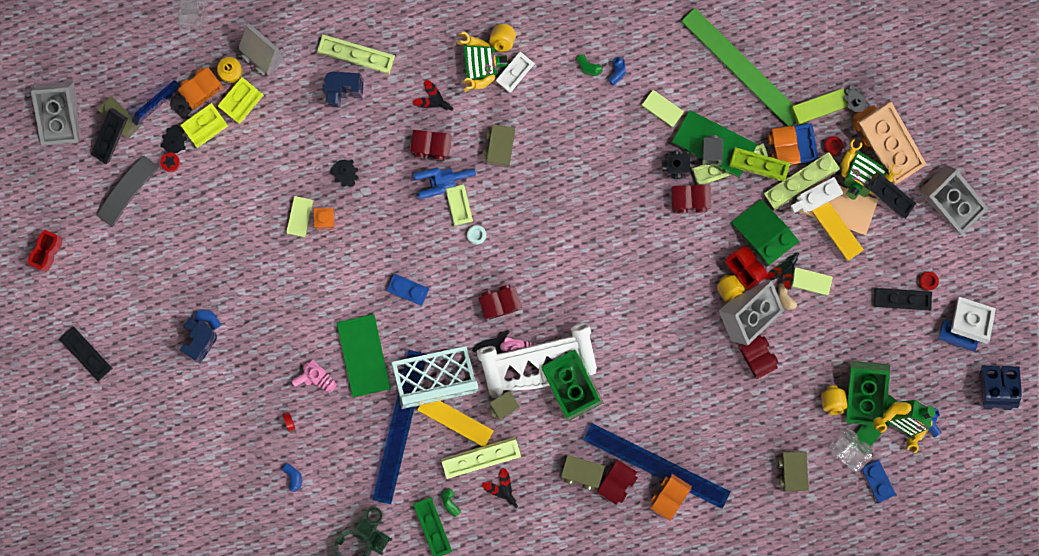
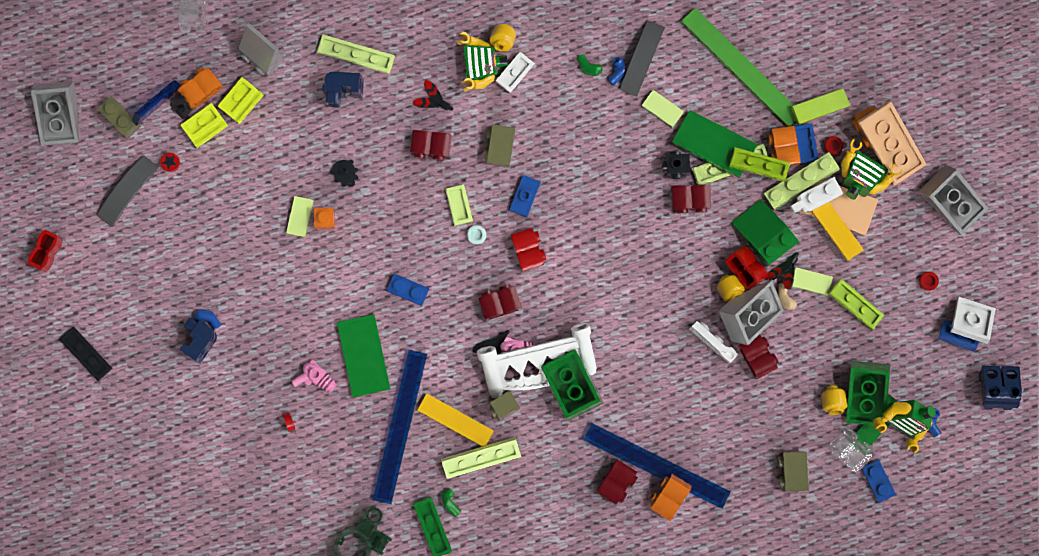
black tile [91,108,128,164] -> none
black piece [160,125,187,154] -> none
yellow head [217,57,243,83] -> none
blue arm [282,463,302,492] -> none
light aqua fence [391,346,478,409] -> none
blue plant [412,167,476,200] -> none
piece [482,468,518,508] -> none
olive brick [561,455,605,491] -> none
dark grey brick [702,135,723,166] -> none
black piece [844,85,868,112] -> none
black tile [866,172,916,219] -> none
black tile [873,288,932,311] -> none
none -> blue plate [509,175,541,217]
none -> red brick [511,228,547,272]
none -> dark grey slope [620,20,665,96]
none -> white hinge [689,321,738,364]
none -> lime tile [827,278,884,330]

